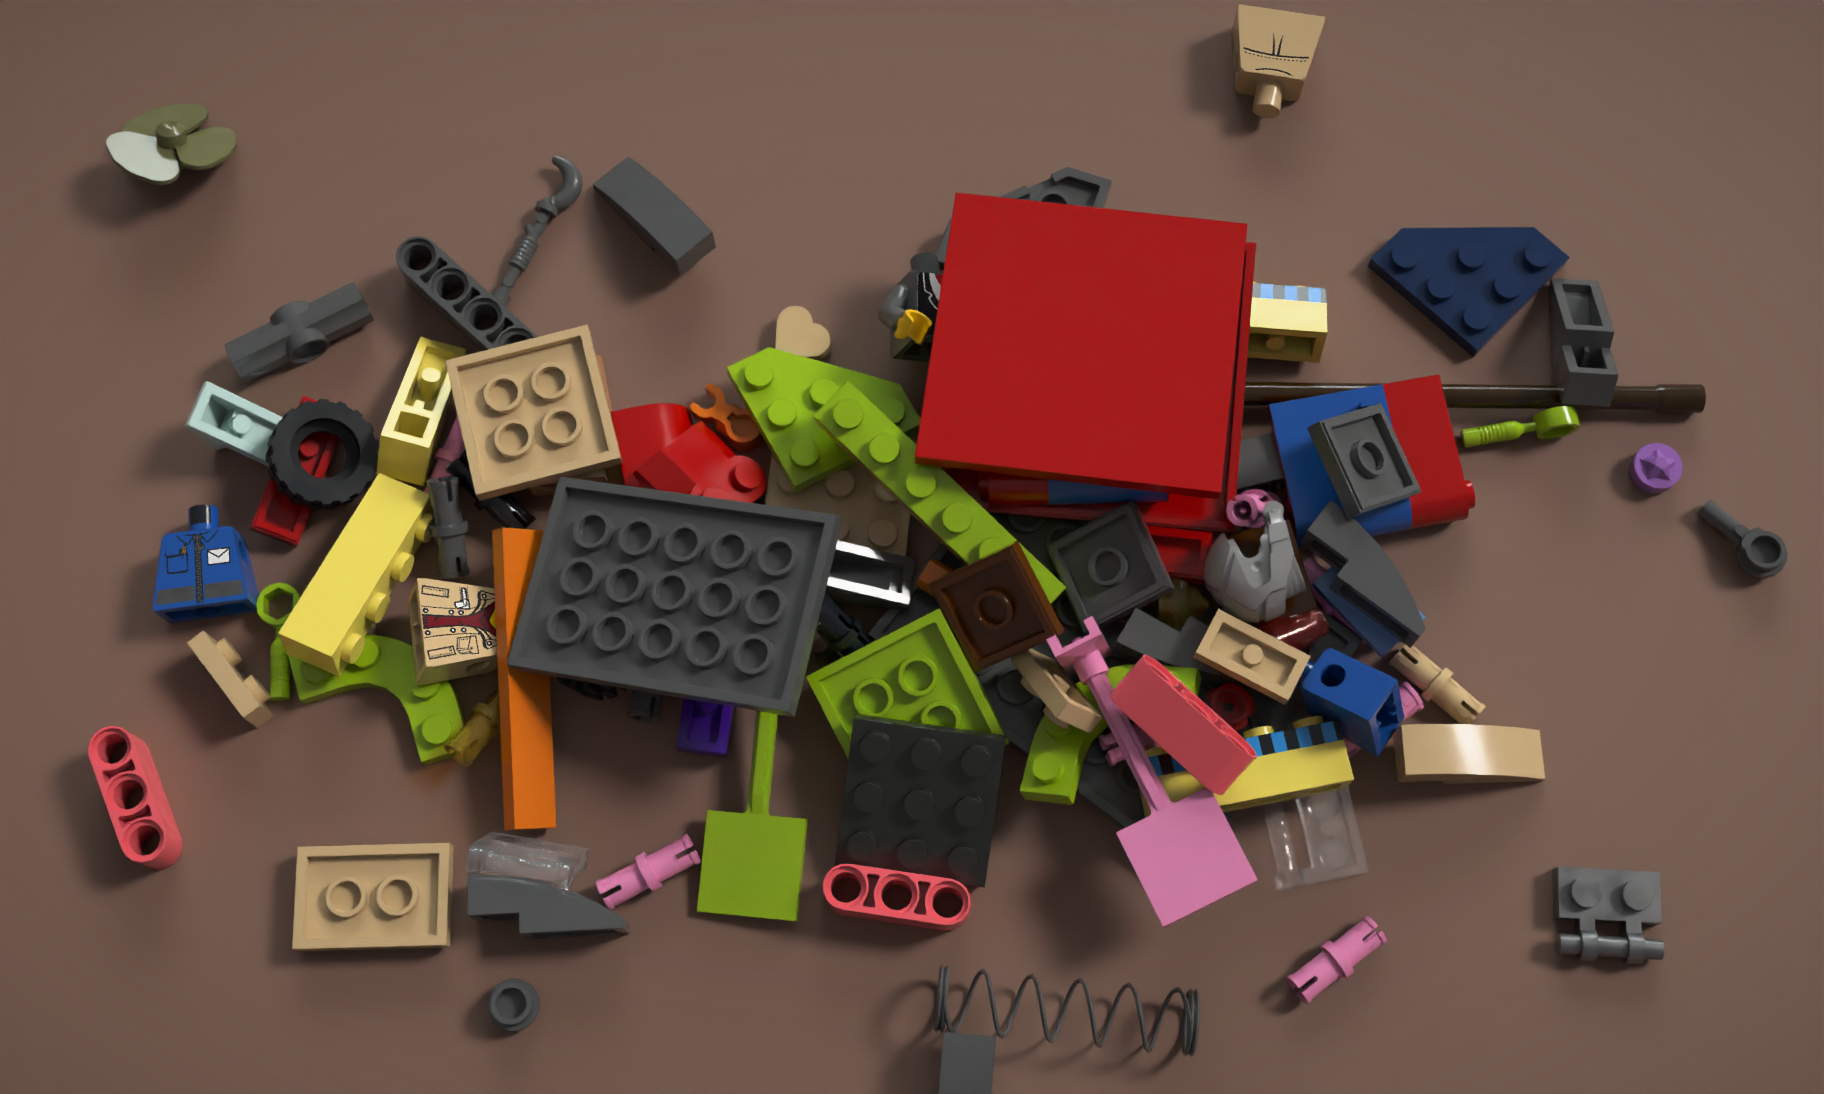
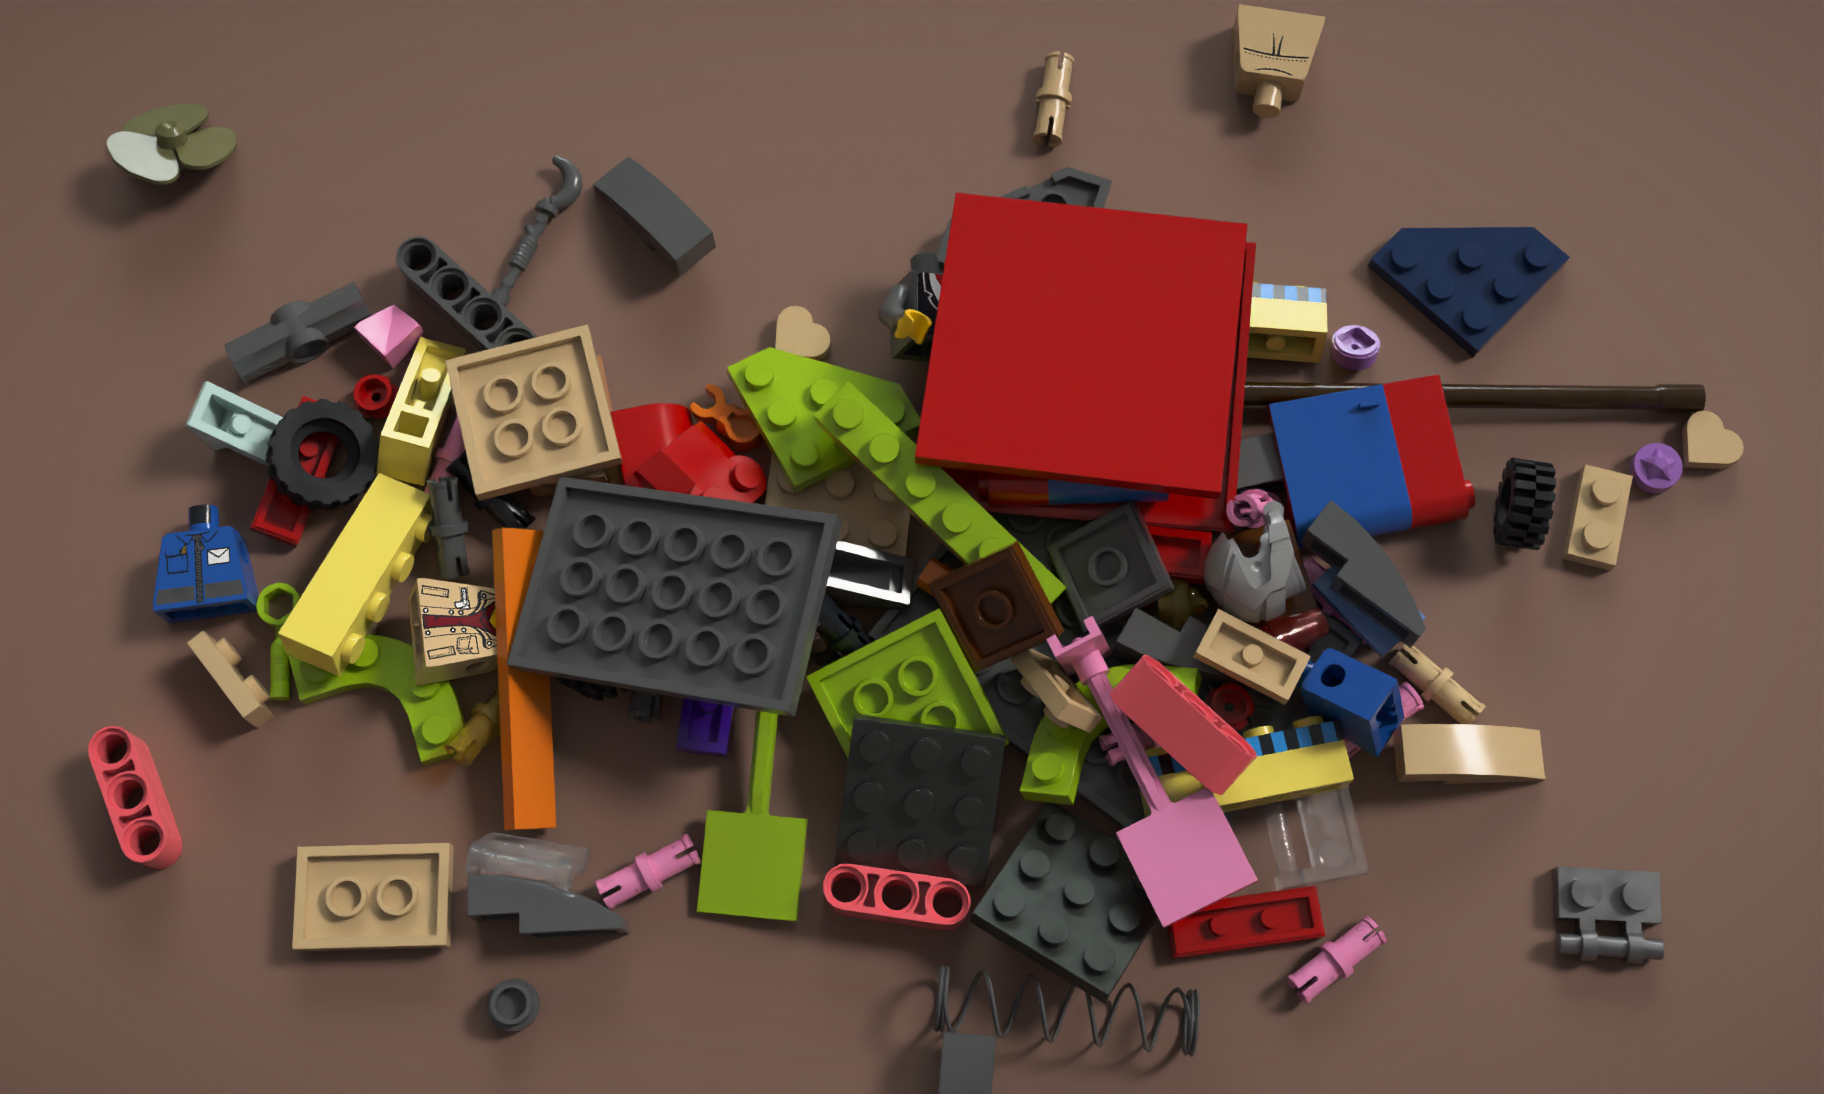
dark grey tile [1307,403,1421,519] -> none
lime piece [1460,406,1580,448] -> none
dark grey slope [1549,278,1619,407] -> none
dark grey plate [1697,499,1788,579] -> none
none -> red plate [353,374,399,420]
none -> bright pink slope [354,305,427,369]
none -> pearl dark grey plate [970,802,1158,1004]
none -> tan pin [1033,51,1074,147]
none -> red tile [1167,886,1326,959]
none -> medium lavender tile [1330,325,1380,370]
none -> black tyre [1493,457,1556,550]
none -> tan plate [1562,464,1633,571]
none -> tan tile [1682,411,1744,469]

